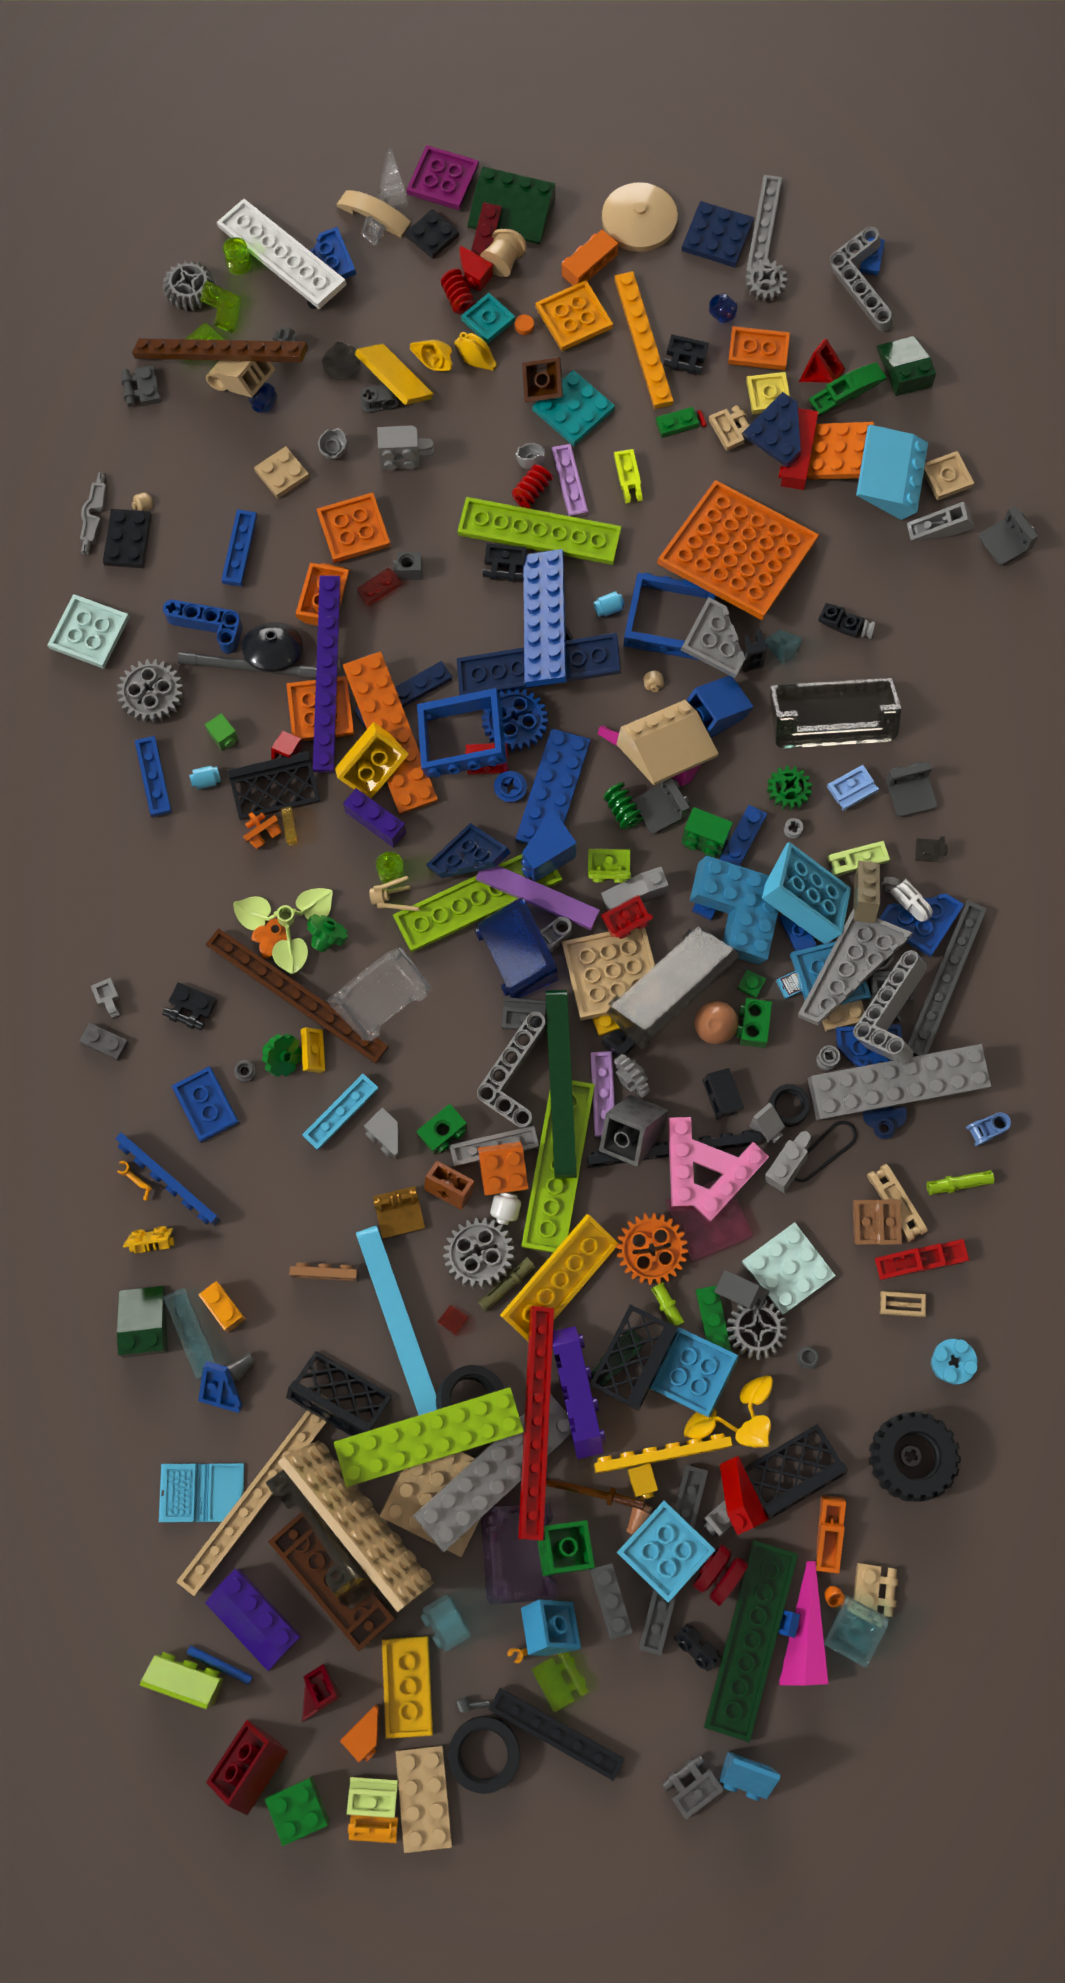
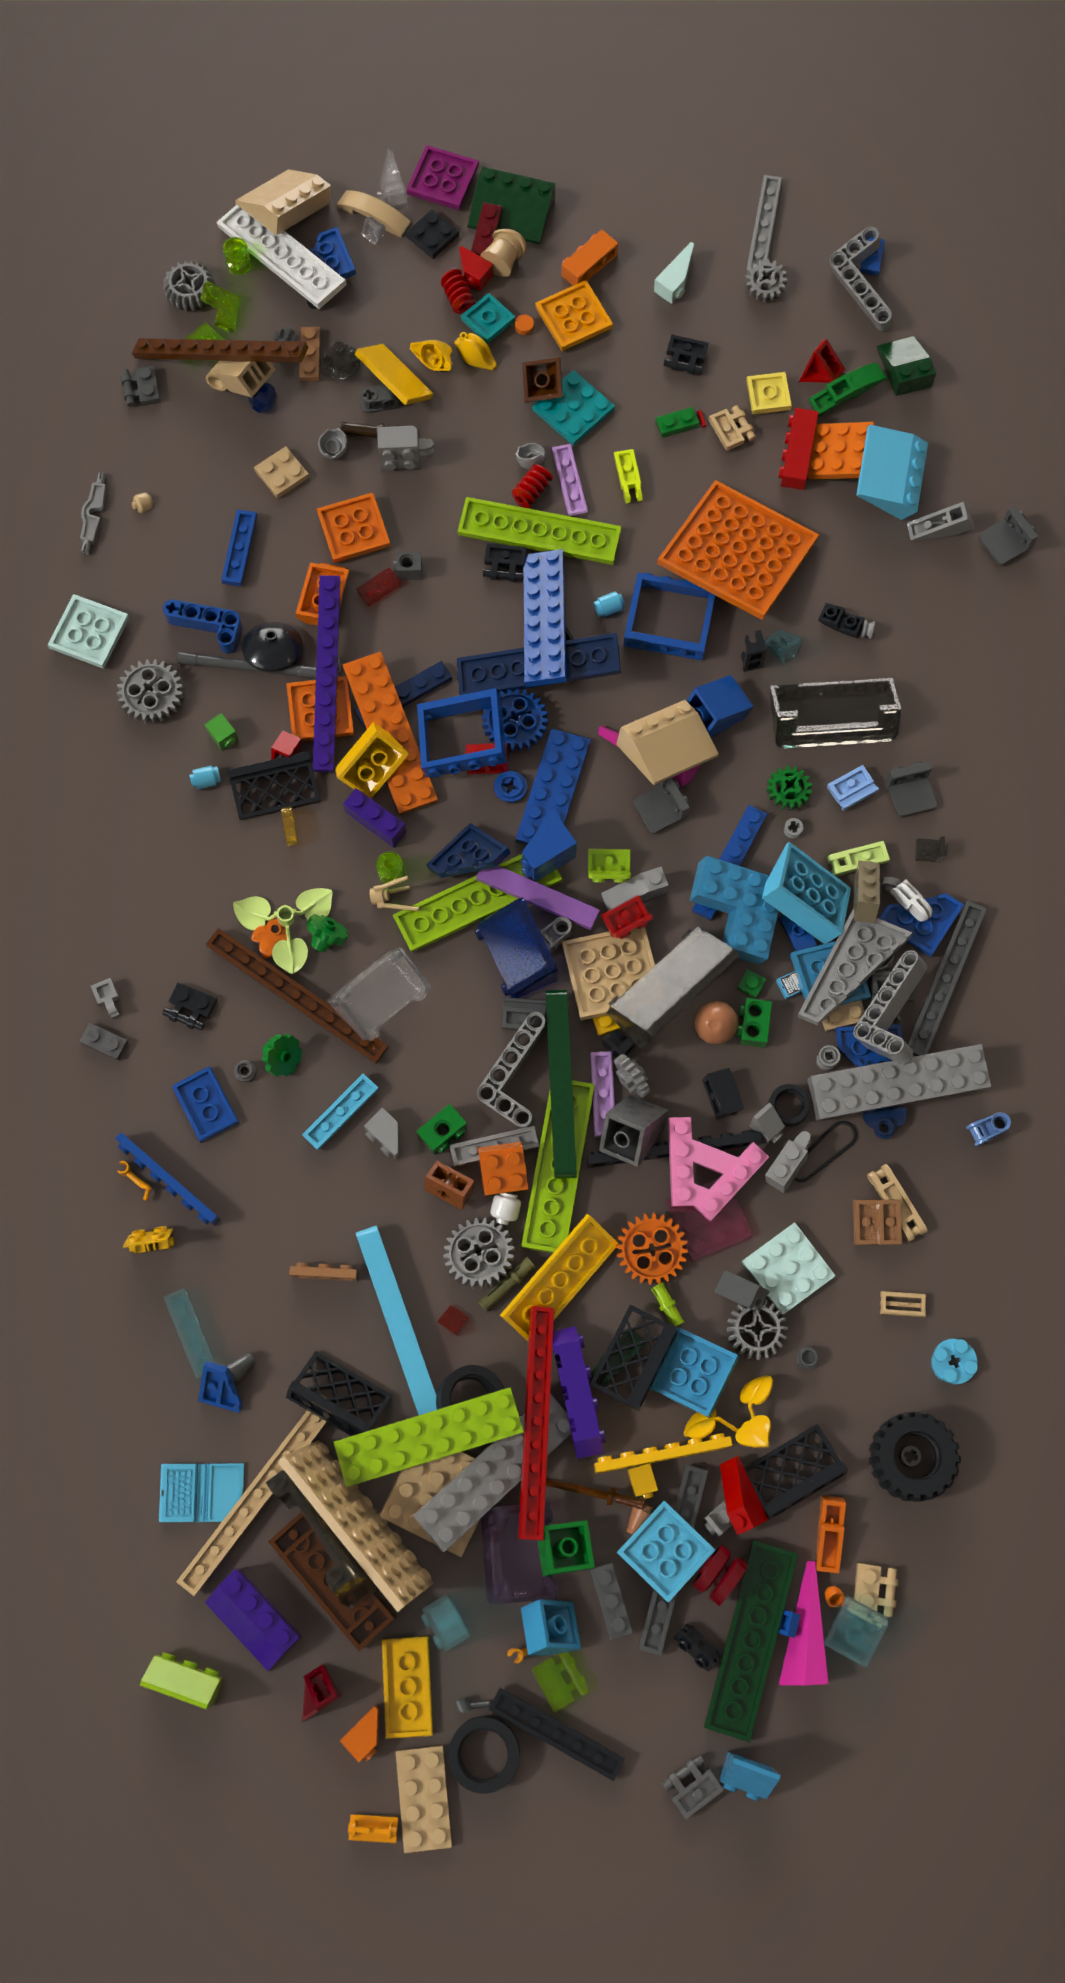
black plate [103,509,152,568] -> none
dark green slope [117,1286,168,1358] -> none
blue plate [134,736,172,818] -> none
blue bar [186,1646,253,1685] -> none
light orange brick [199,1281,246,1333] -> none
dark red slope [206,1720,288,1815] -> none
orange hips [243,812,281,849] -> none
green brick [265,1776,330,1847] -> none
yellow plate [301,1027,325,1073] -> none
yellowish green plate [347,1777,398,1818] -> none
pearl gold hinge [373,1186,425,1239] -> none
tan dish [602,183,678,252] -> none
green piece [604,782,644,830] -> none
light orange plate [614,271,673,409] -> none
tan piece [643,670,664,692] -> none
dark blue plate [681,201,754,268] -> none
light grey plate [681,597,745,678] -> none
green brick [681,807,733,858] -> none
green plate [695,1285,732,1352] -> none
clear blue head [709,293,738,323] -> none
orange plate [728,326,790,370] -> none
dark blue plate [743,392,801,468] -> none
red slope [875,1239,970,1280] -> none
tan plate [923,451,974,501] -> none
lime pin [926,1170,994,1196] -> none
none -> tan slope [235,169,331,235]
none -> medium nougat plate [299,327,321,382]
none -> dark brown pin [341,422,400,440]
none -> light aqua slope [654,242,694,304]

